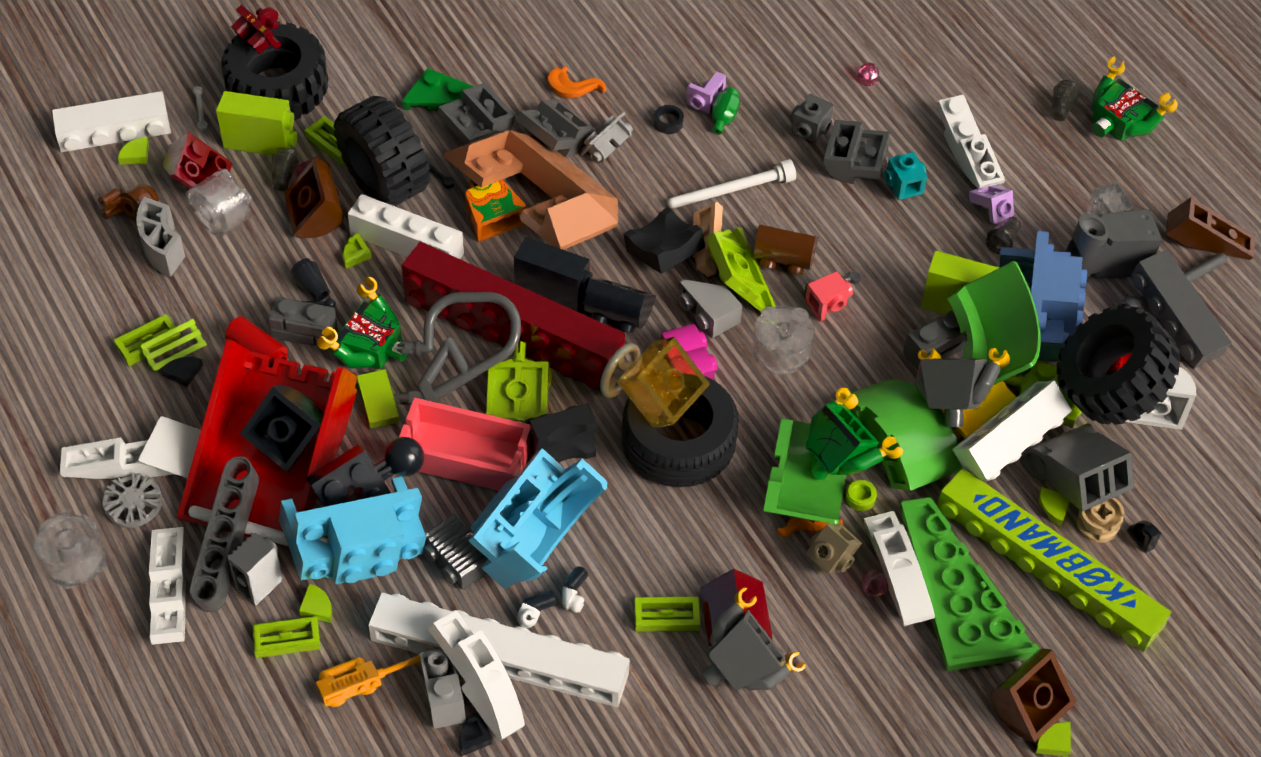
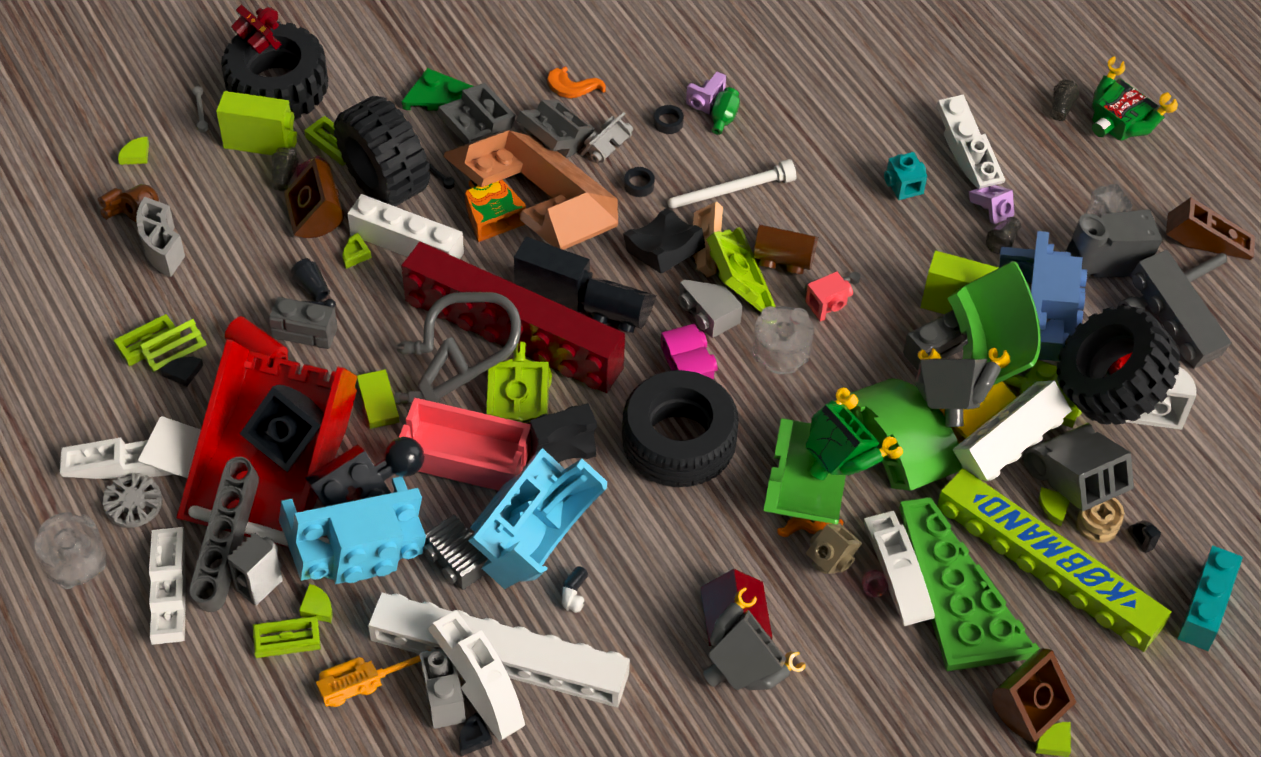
white brick [52,91,171,152] -> none
dark red slope [162,132,233,207] -> none
clear brick [187,169,252,237] -> none
torso [317,277,409,369] -> none
arm [517,590,557,628] -> none
clear yellow piece [600,337,710,428] -> none
lime tile [635,597,700,632] -> none
dark grey brick [791,94,833,143] -> none
dark grey brick [824,120,891,184] -> none
lime tile [845,480,877,511] -> none
clear pink hinge [857,62,879,86] -> none
none -> black piece [624,167,655,197]
none -> teal brick [1177,545,1243,651]

